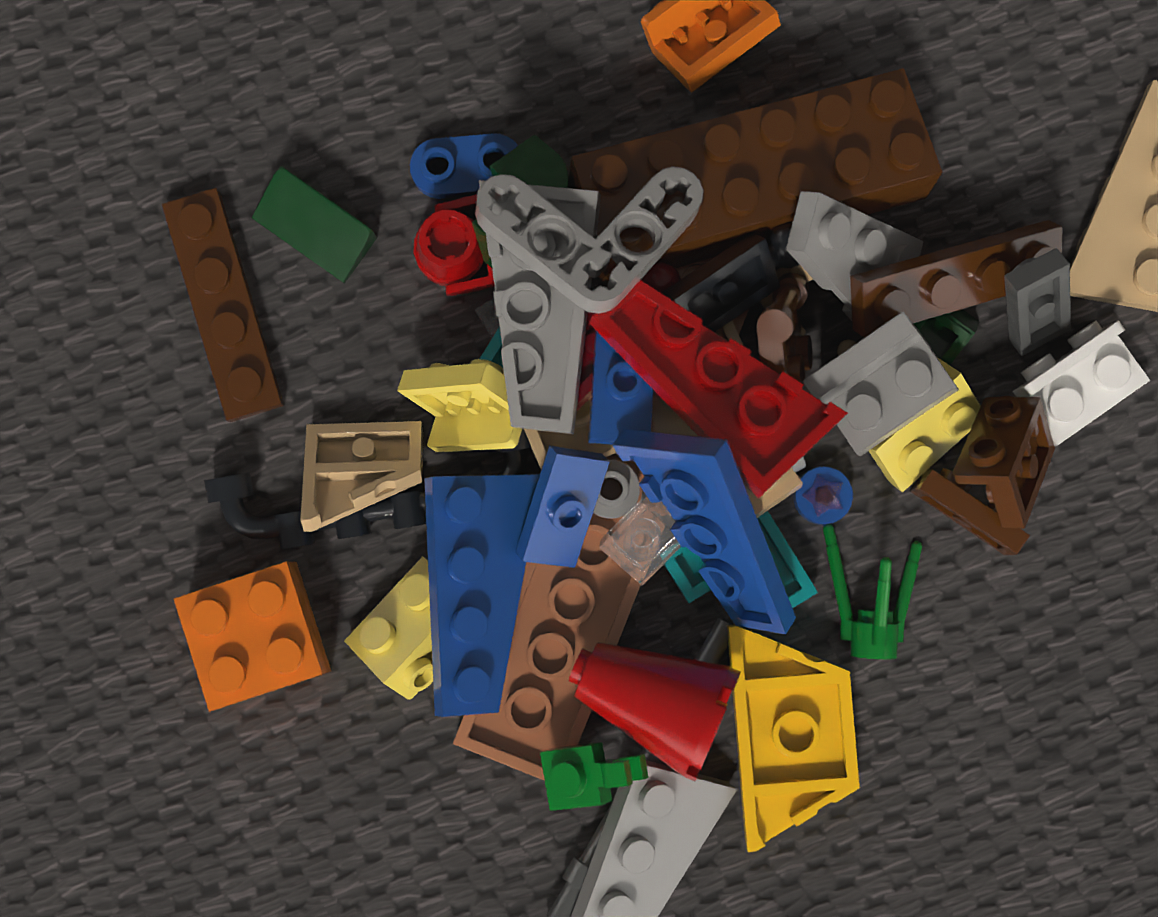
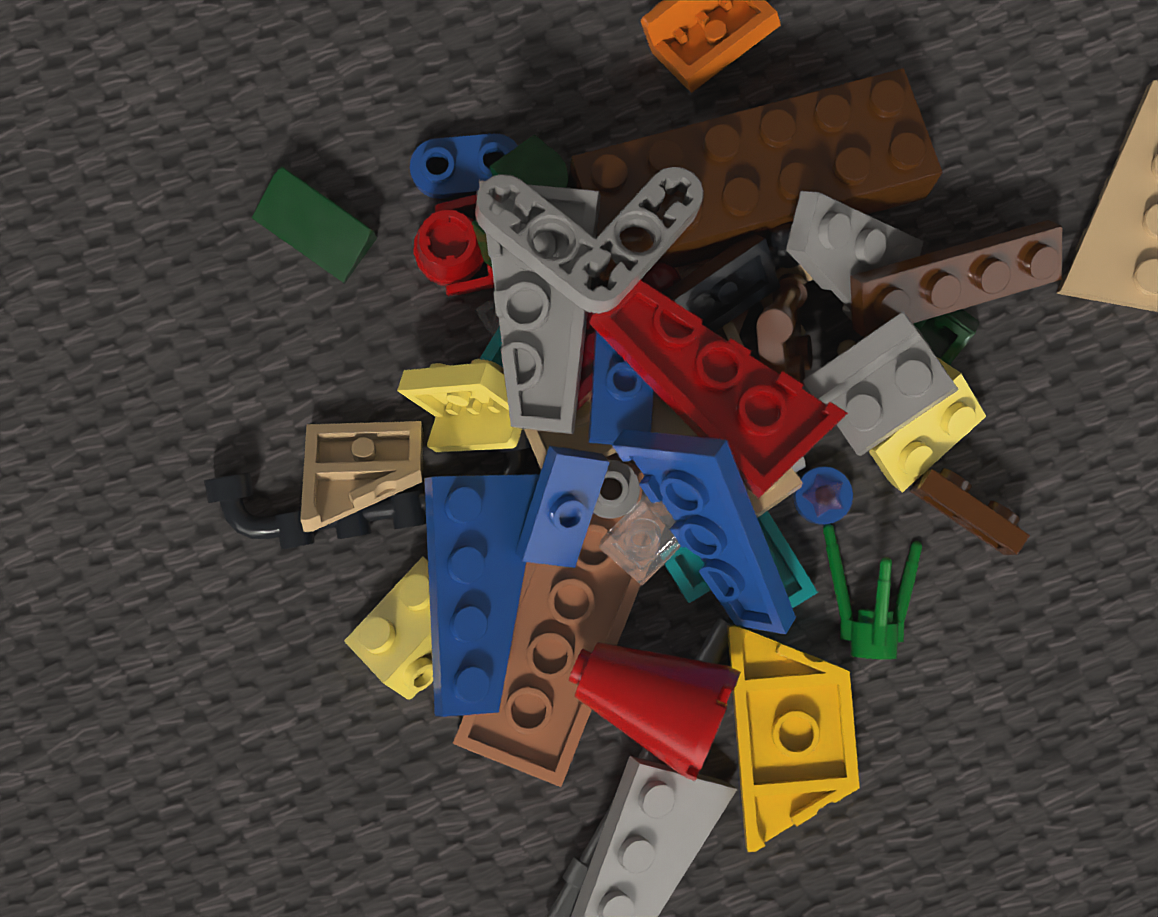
reddish brown plate [162,188,284,422] -> none
orange brick [174,561,331,712] -> none
green plate [540,742,649,811] -> none
reddish brown bracket [953,396,1055,529] -> none
dark grey plate [1004,248,1071,356] -> none
white bracket [1013,320,1150,446] -> none

